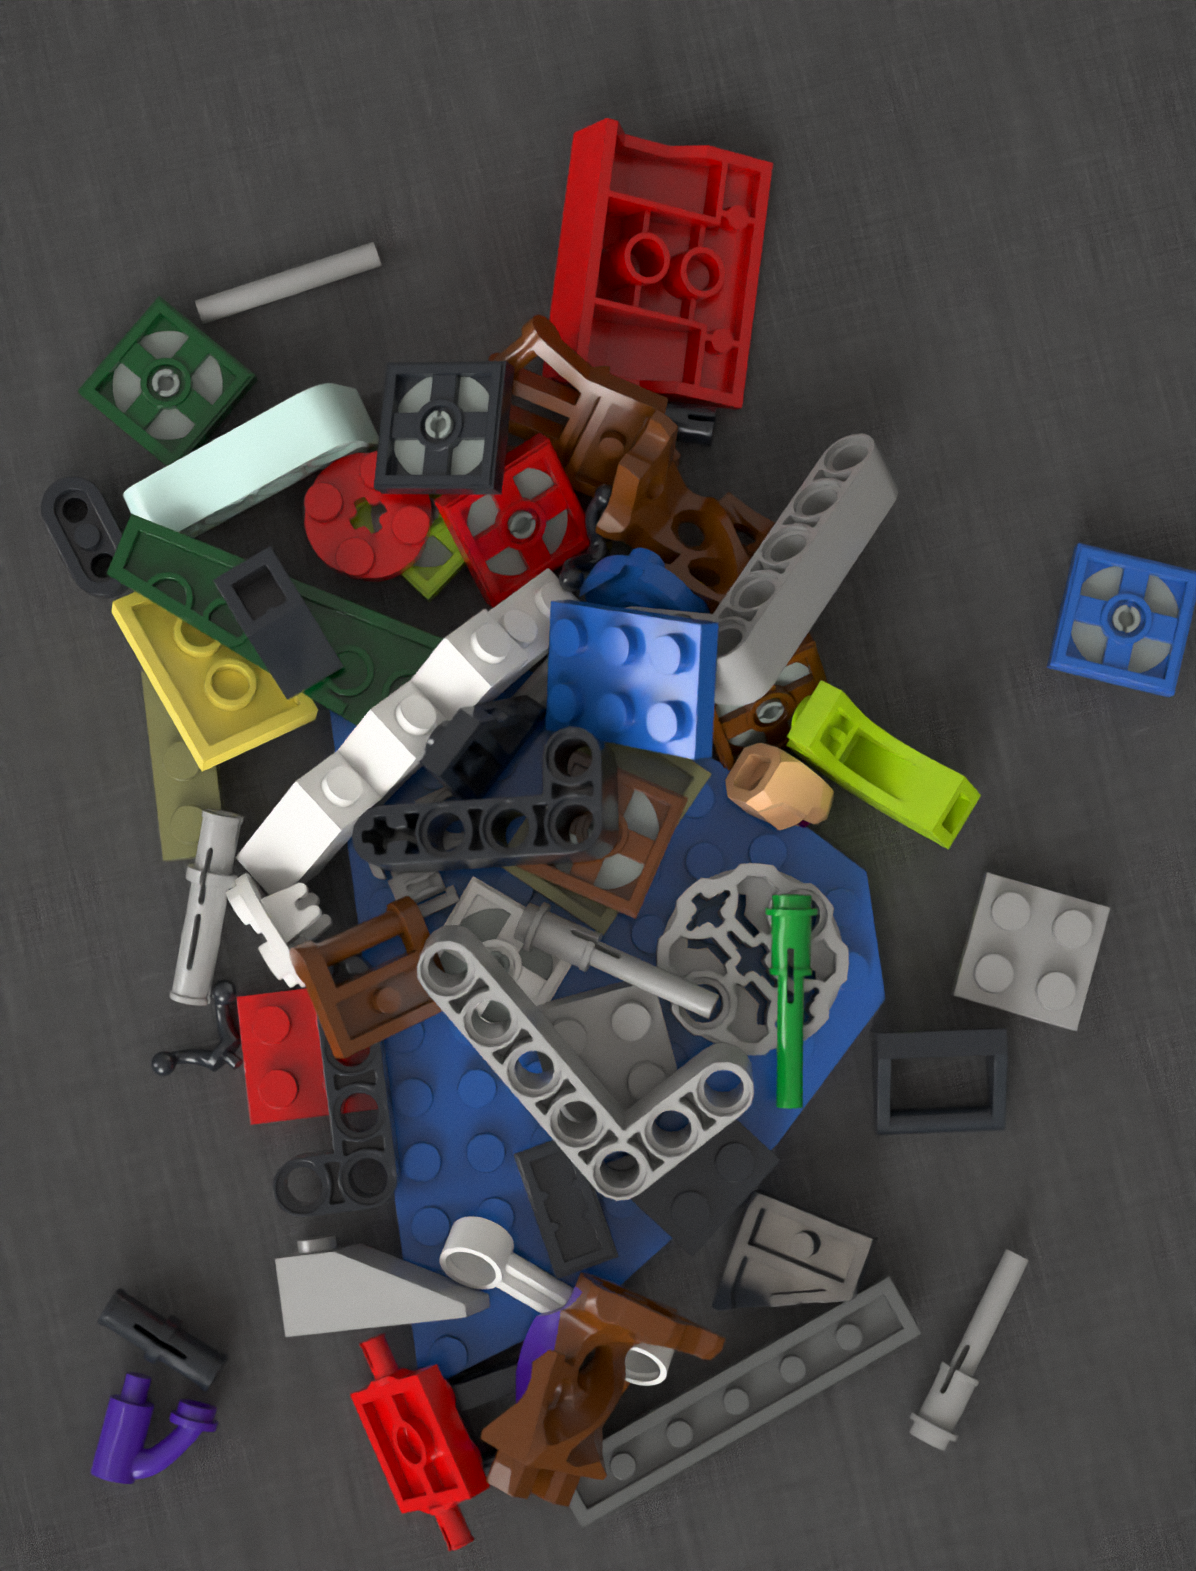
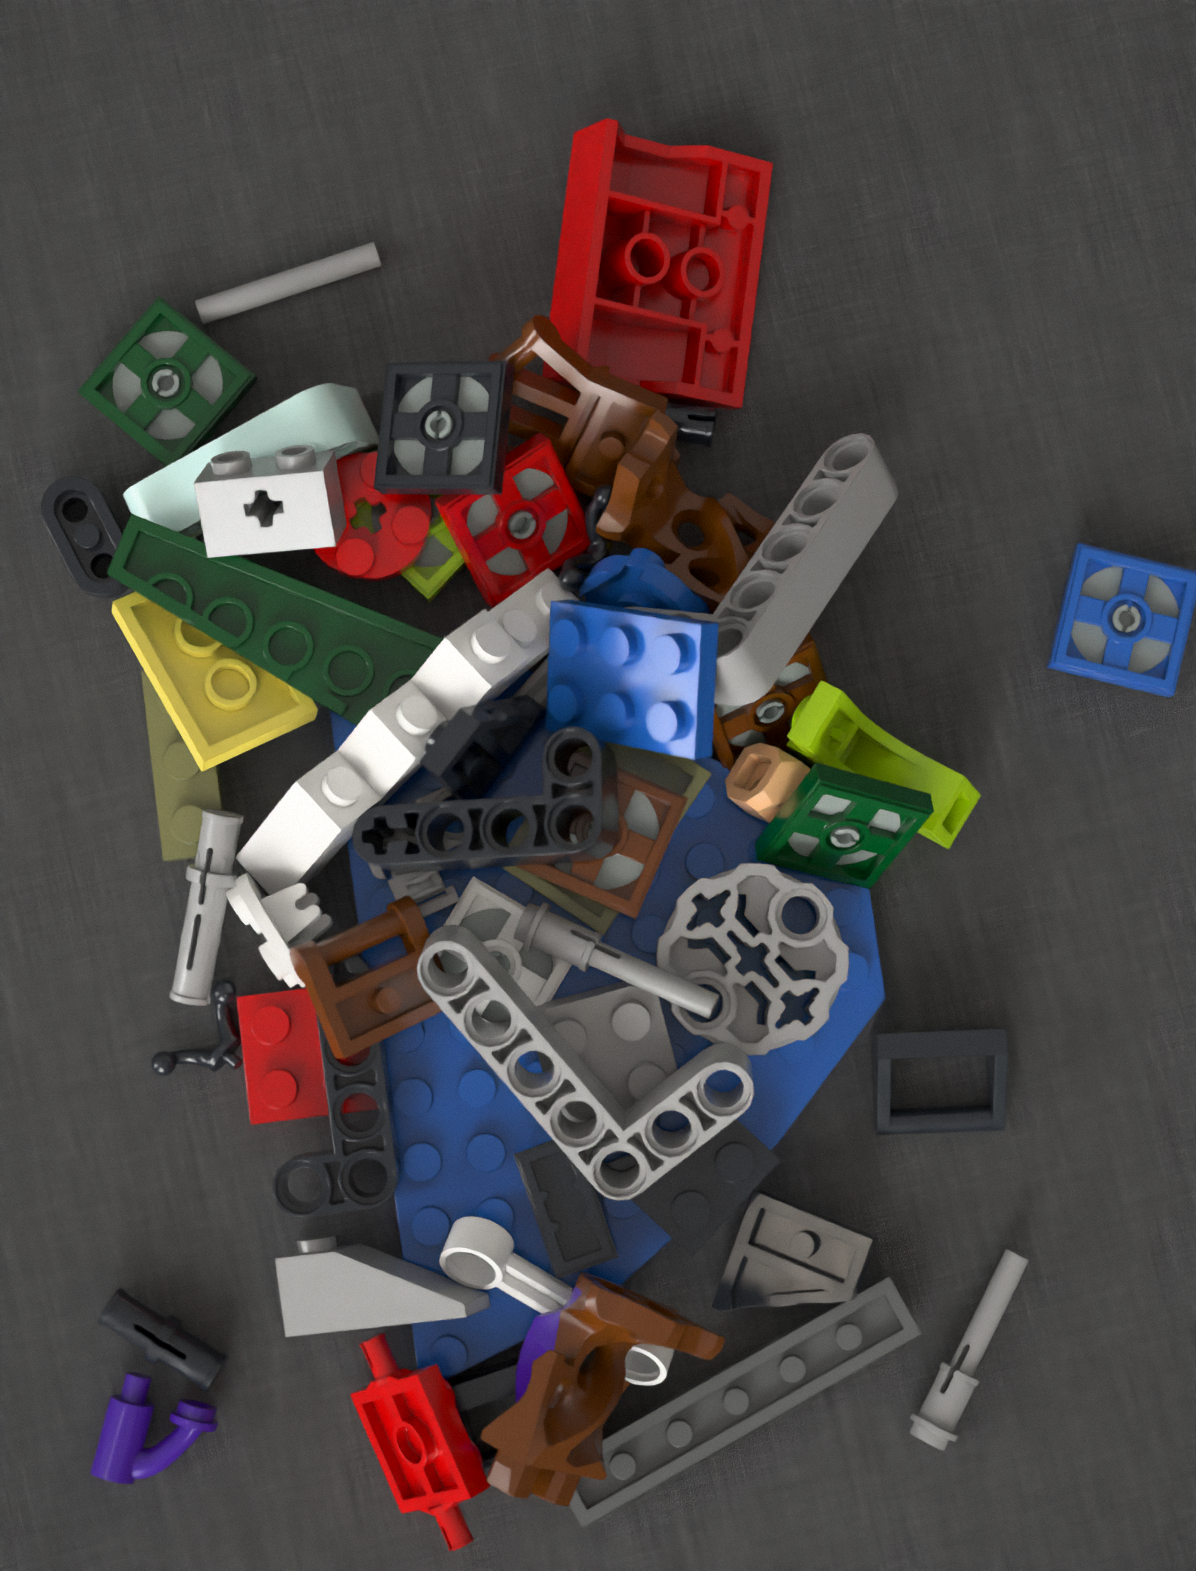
black slope [213,546,344,701] -> none
green pin [765,894,818,1108] -> none
light grey plate [950,872,1110,1031] -> none
none -> brick [194,445,347,558]
none -> dark green piece [755,763,934,889]

